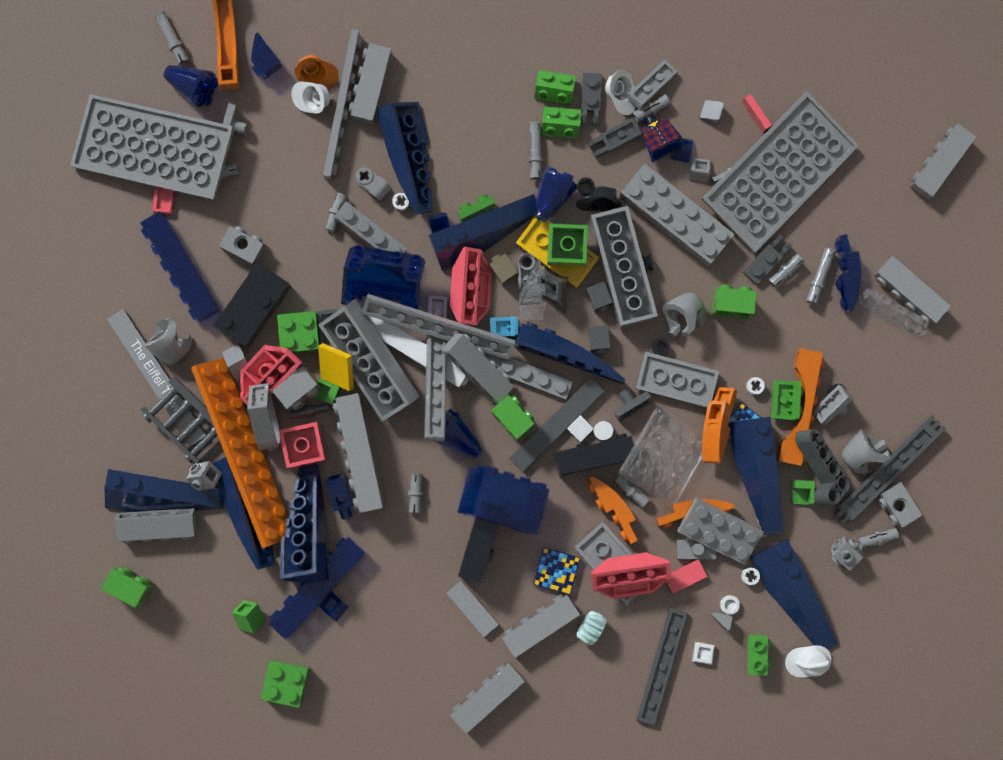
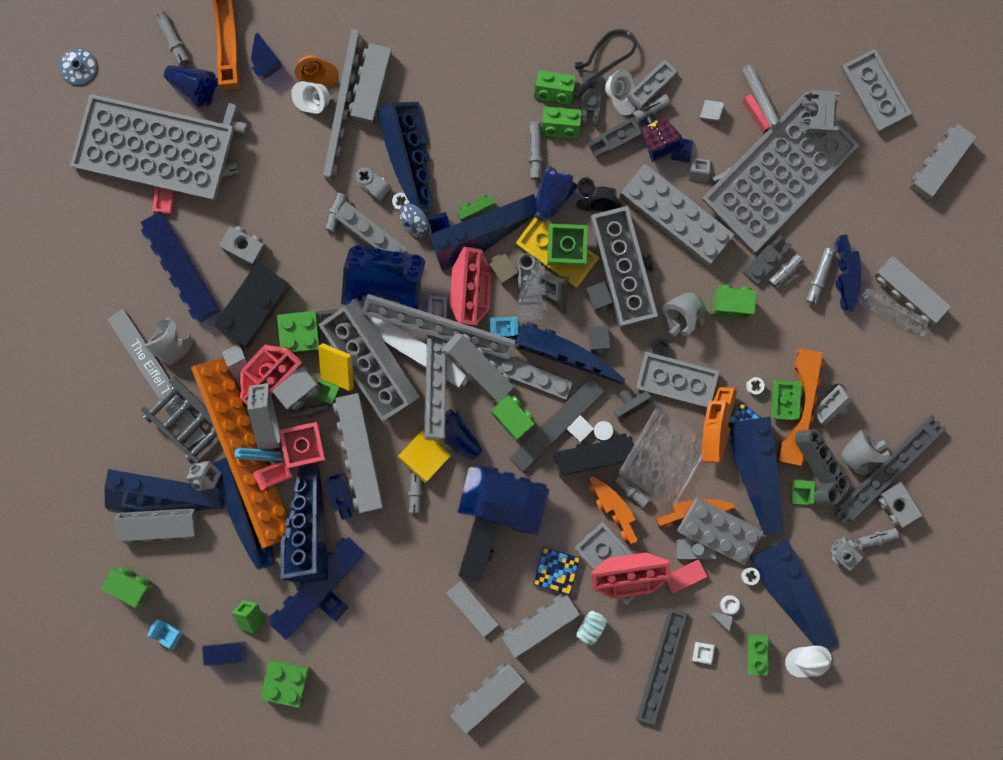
none -> sand blue dish [59,48,97,85]
none -> medium azure bracket [147,619,183,650]
none -> clear blue brick [202,641,246,666]
none -> medium azure axle [235,448,285,462]
none -> coral tile [253,461,293,491]
none -> yellow tile [397,430,451,484]
none -> sand blue dish [399,203,430,238]
none -> black piece [572,29,637,100]
none -> light grey axle [743,65,780,129]
none -> light grey piece [801,90,840,134]
none -> light grey plate [841,49,912,132]

